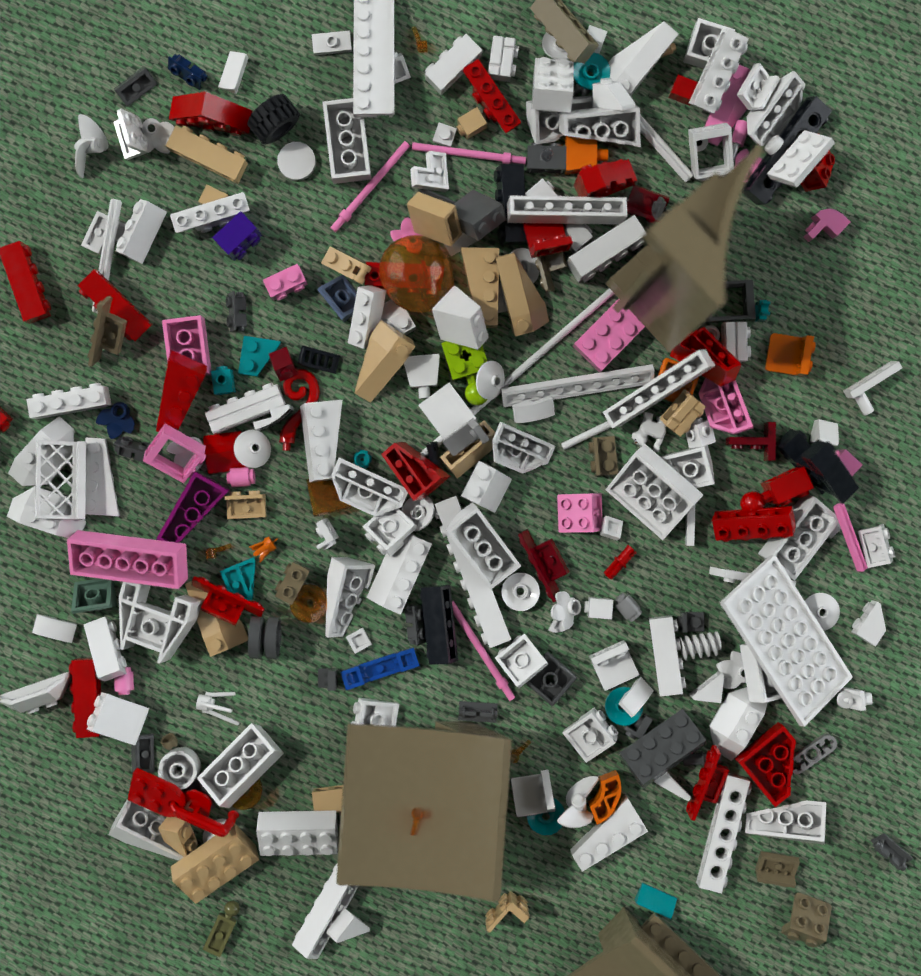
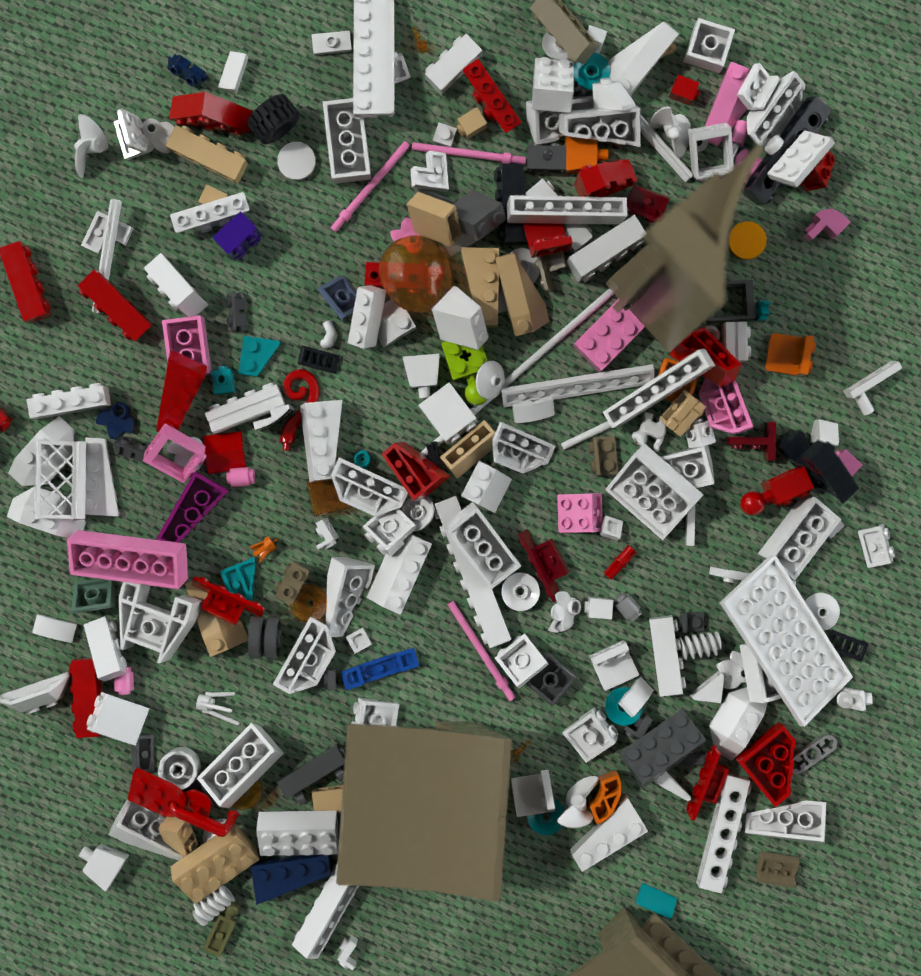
dark tan bracket [88,296,127,367] -> none
dark grey slope [114,66,157,106] -> none
white brick [115,199,167,264] -> none
dark tan hinge [161,733,178,750] -> none
clear orange hand [206,543,232,559] -> none
tan bracket [224,491,267,519] -> none
white dish [234,430,271,468] -> none
bright pink brick [263,264,308,301] -> none
dark red brick [269,347,298,382] -> none
tan plate [321,246,371,285] -> none
white slope [327,908,370,943] -> none
tan wedge [354,320,415,403] -> none
dark grey hinge [405,604,426,645] -> none
clear orange hand [410,808,425,836] -> none
black brick [420,584,458,665] -> none
light grey bracket [442,418,490,456] -> none
dark grey hinge [458,701,497,723] -> none
tan bracket [485,891,529,933] -> none
white brick [488,36,519,82] -> none
dark grey bracket [651,196,671,220] -> none
white brick [689,29,749,114] -> none
red brick [712,506,796,542] -> none
dark tan bracket [781,892,832,947] -> none
bright pink axle [833,503,868,572] -> none
white slope [851,600,886,646] -> none
dark grey hinge [871,833,913,871] -> none
none -> white torso [79,844,129,891]
none -> white wedge [144,253,208,317]
none -> white piece [192,886,235,926]
none -> dark blue wedge [251,855,332,905]
none -> white wedge [273,617,336,694]
none -> dark grey brick [277,743,346,806]
none -> white arm [320,320,338,349]
none -> white bracket [337,935,358,970]
none -> white piece [650,107,691,158]
none -> light orange tile [728,221,767,260]
none -> black slope [828,629,869,662]

